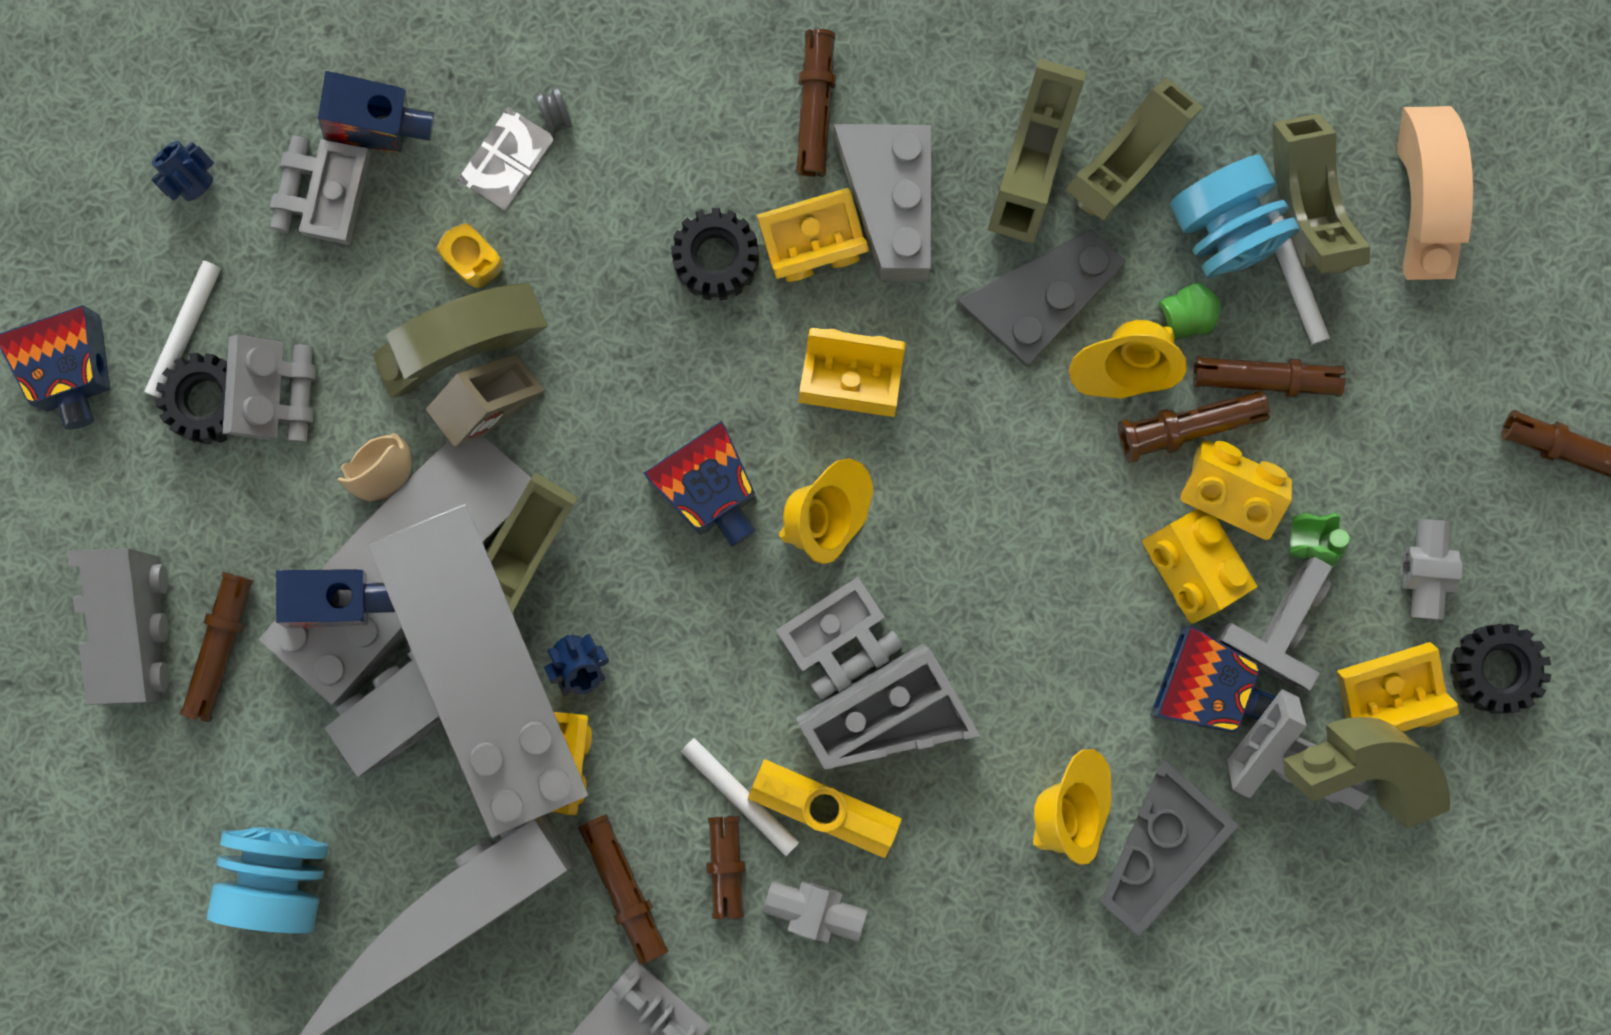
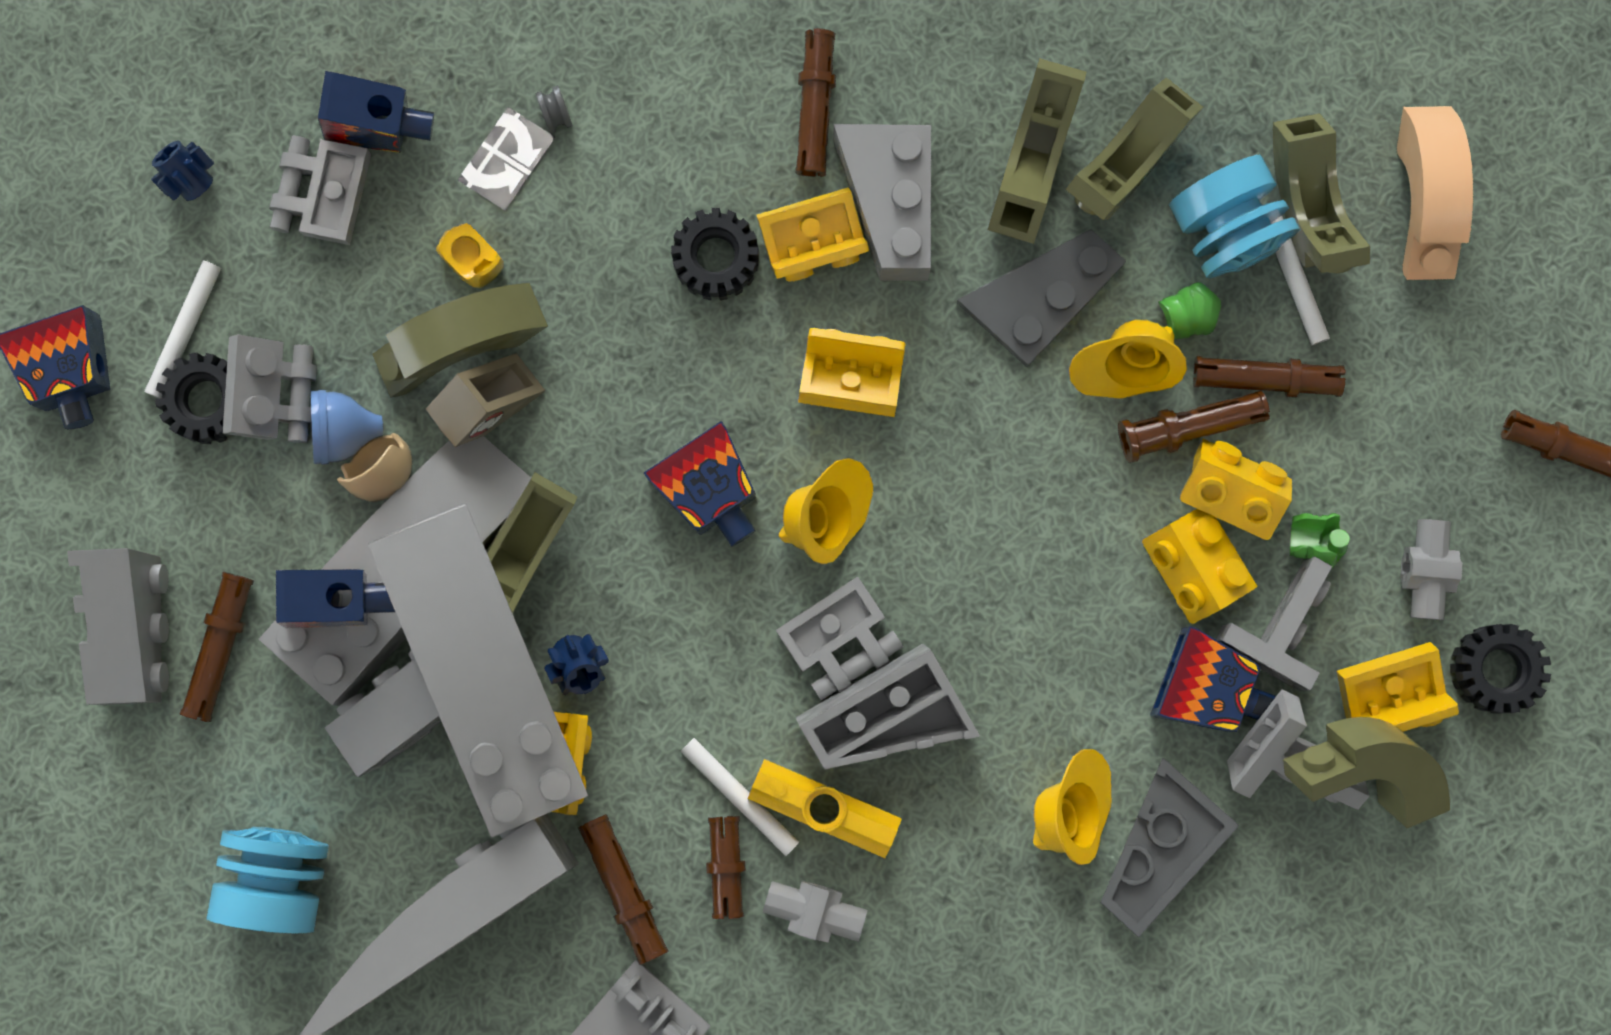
none -> medium blue helmet [311,390,383,465]

